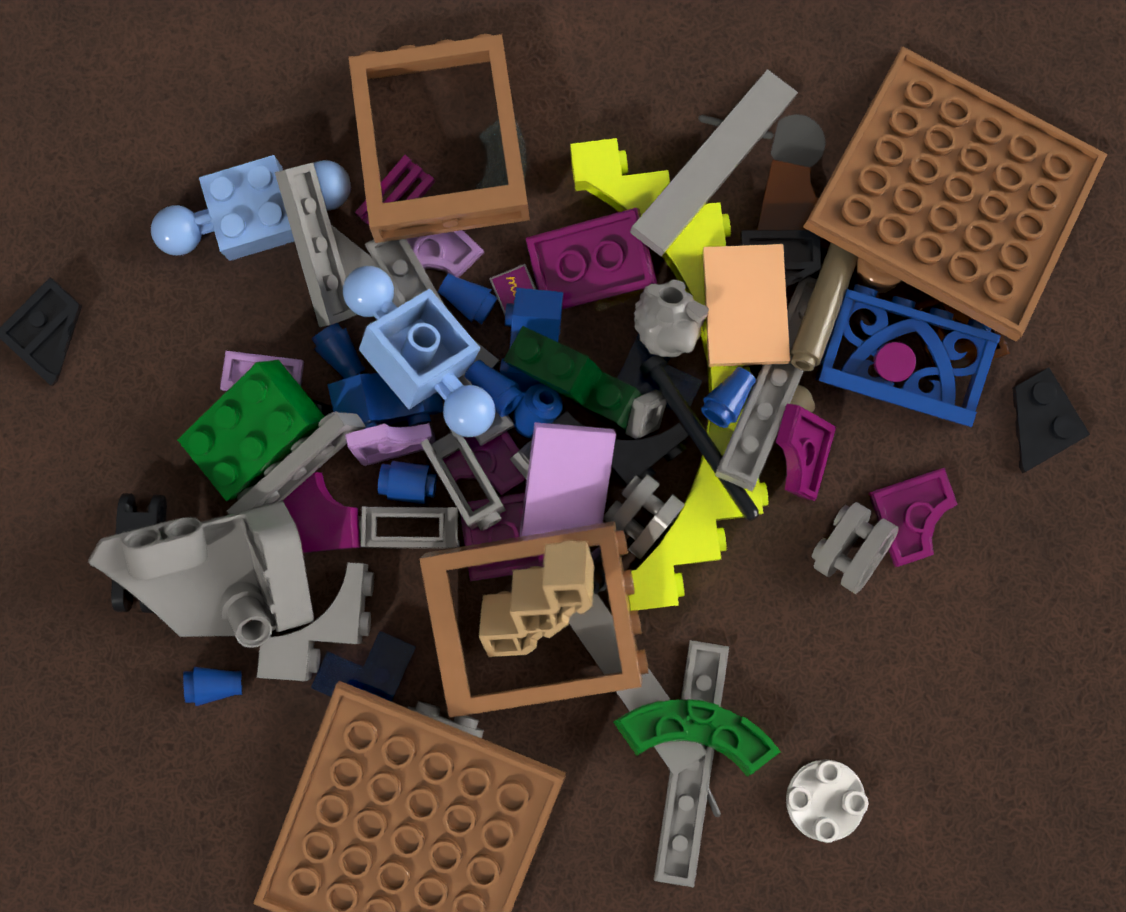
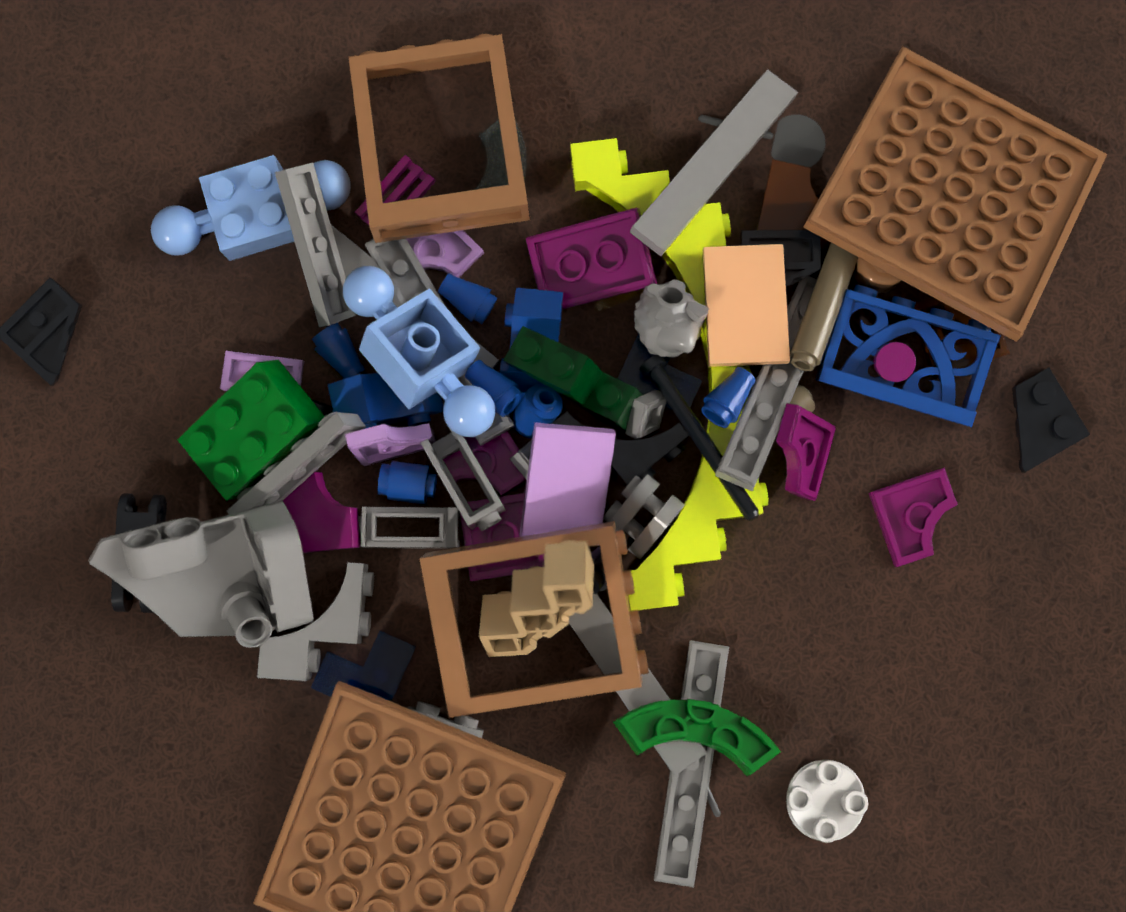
blue cone [183,667,243,706] -> none
magenta tile [489,264,536,316] -> none
light grey brick [812,502,899,594] -> none

